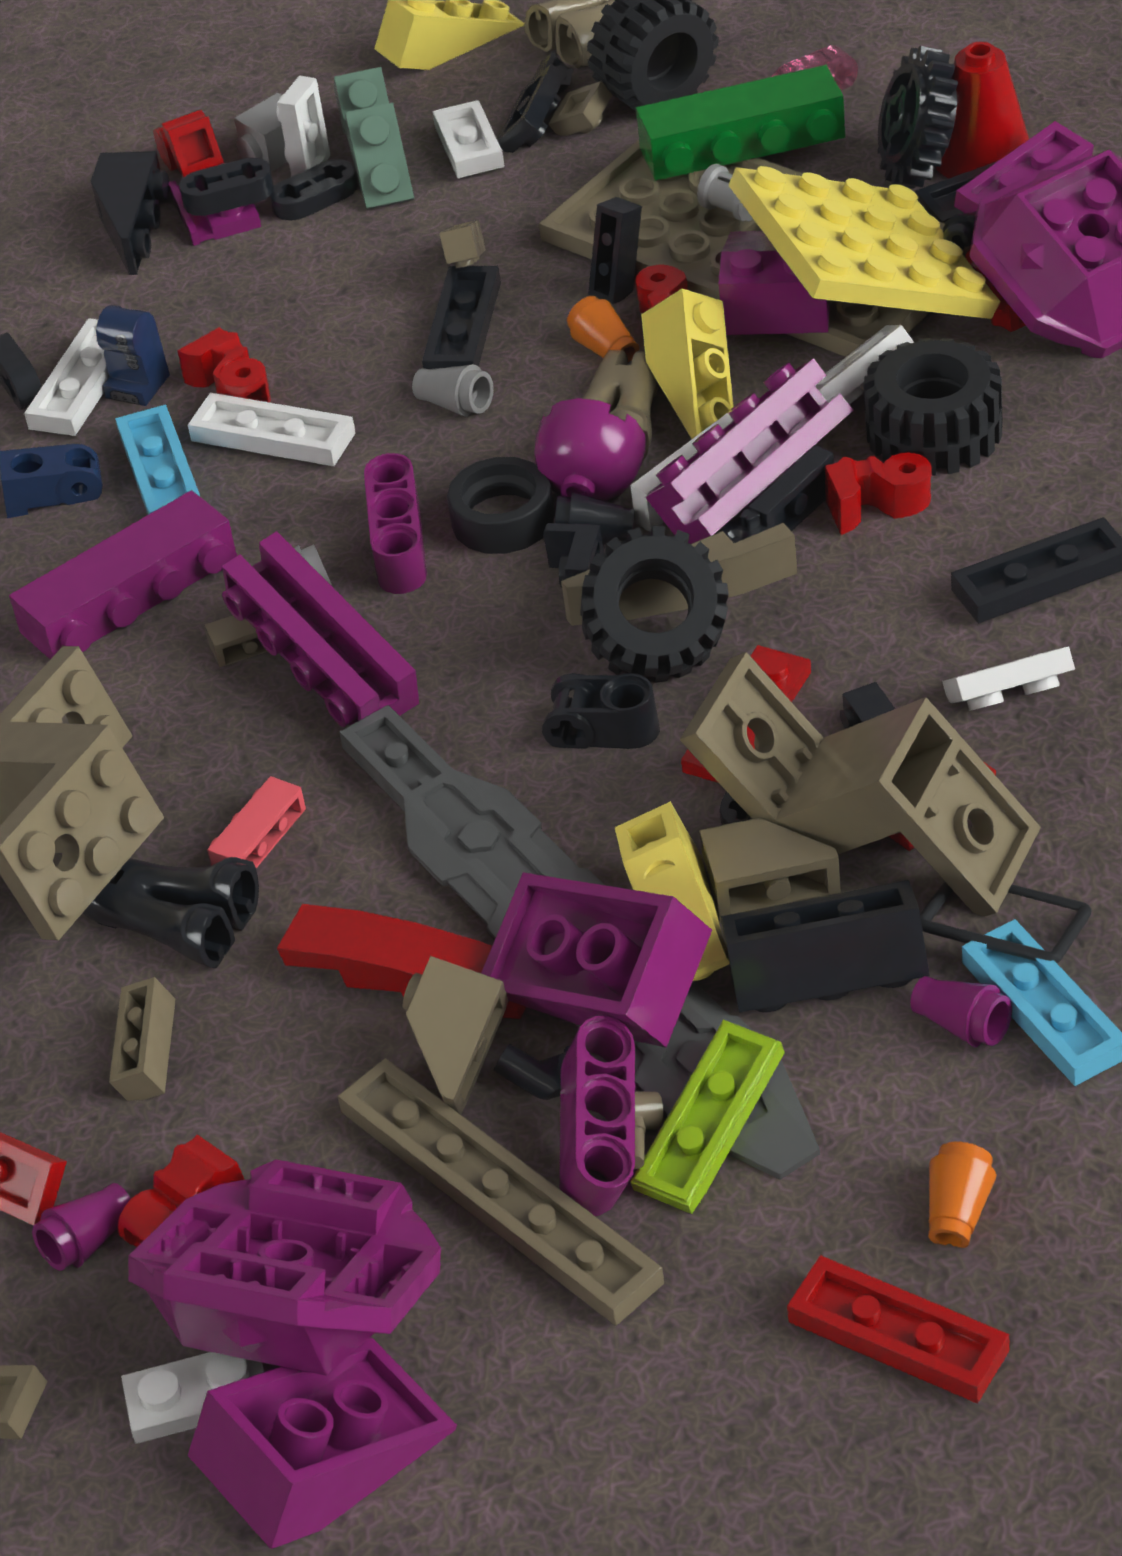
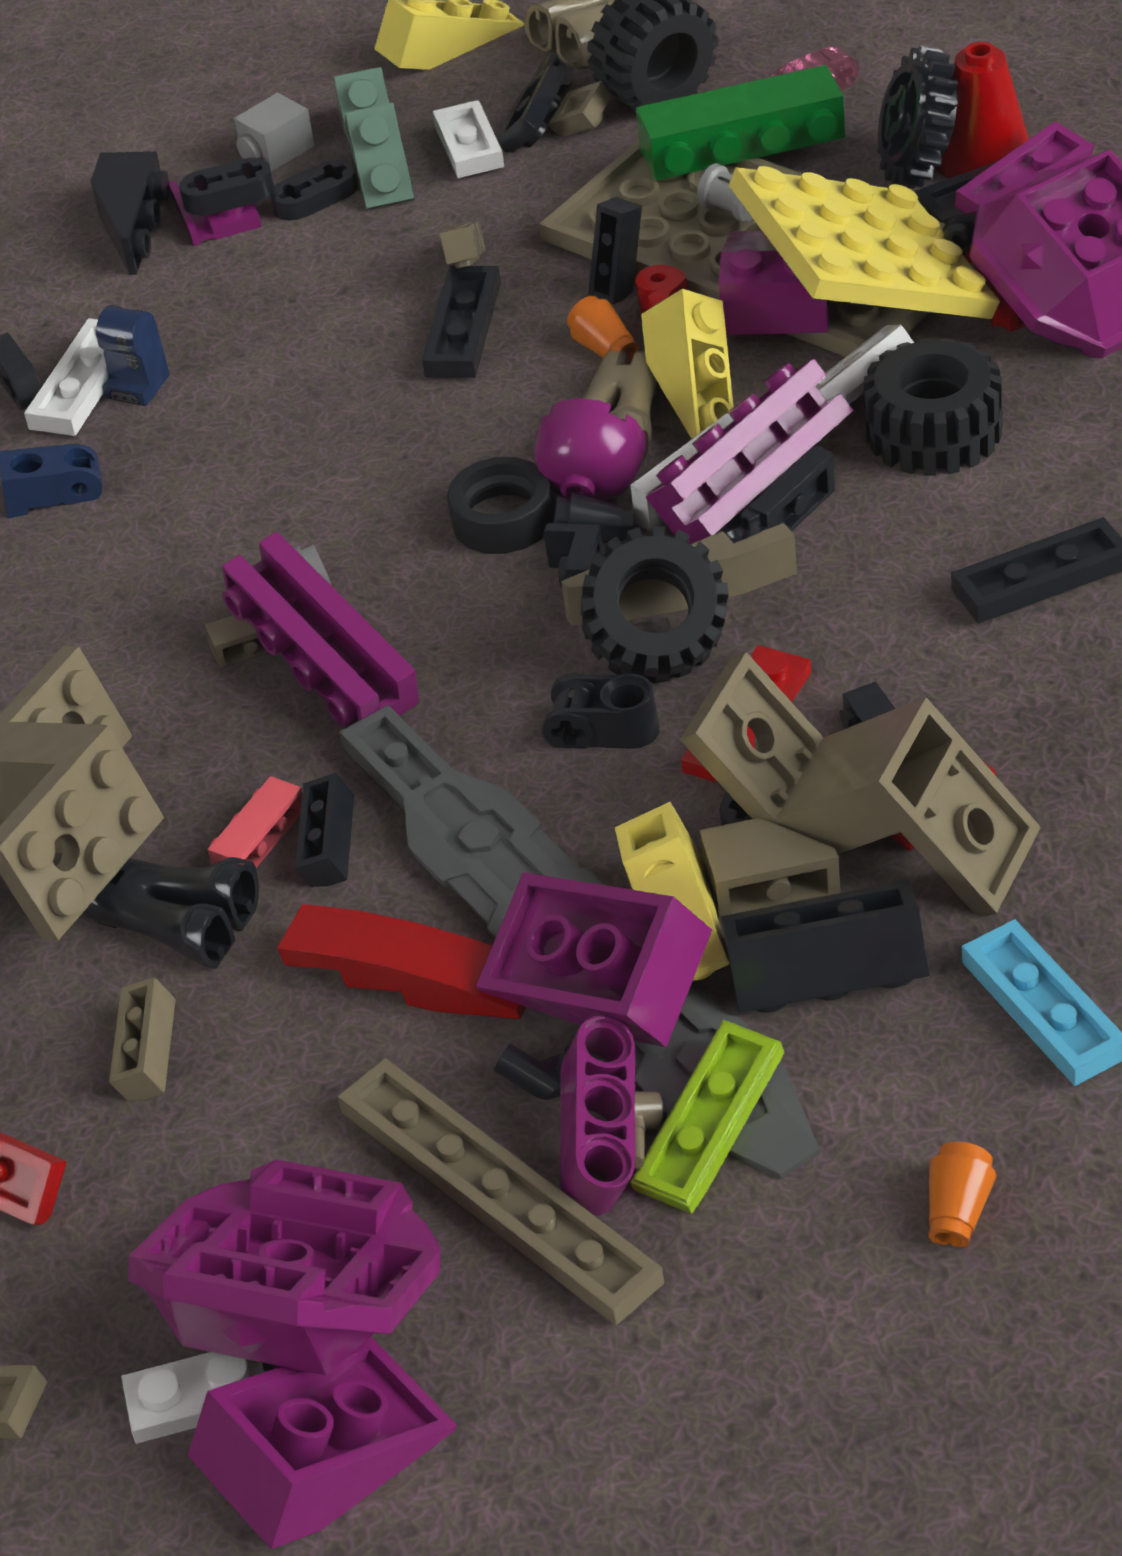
magenta brick [9,490,237,659] -> none
magenta cone [32,1183,131,1271] -> none
medium azure plate [115,404,201,515] -> none
red leg [117,1134,245,1248] -> none
red leg [153,109,224,177] -> none
red leg [177,327,271,403] -> none
white plate [188,392,355,466] -> none
white plate [277,76,331,176] -> none
magenta beam [364,453,427,594] -> none
dark tan slope [402,956,509,1115] -> none
light grey cone [412,364,493,417] -> none
red plate [787,1255,1010,1404] -> none
red leg [825,452,932,535] -> none
magenta cone [910,976,1012,1047] -> none
black piece [920,881,1092,963] -> none
white plate [942,646,1075,711] -> none
none -> black piece [295,773,354,887]

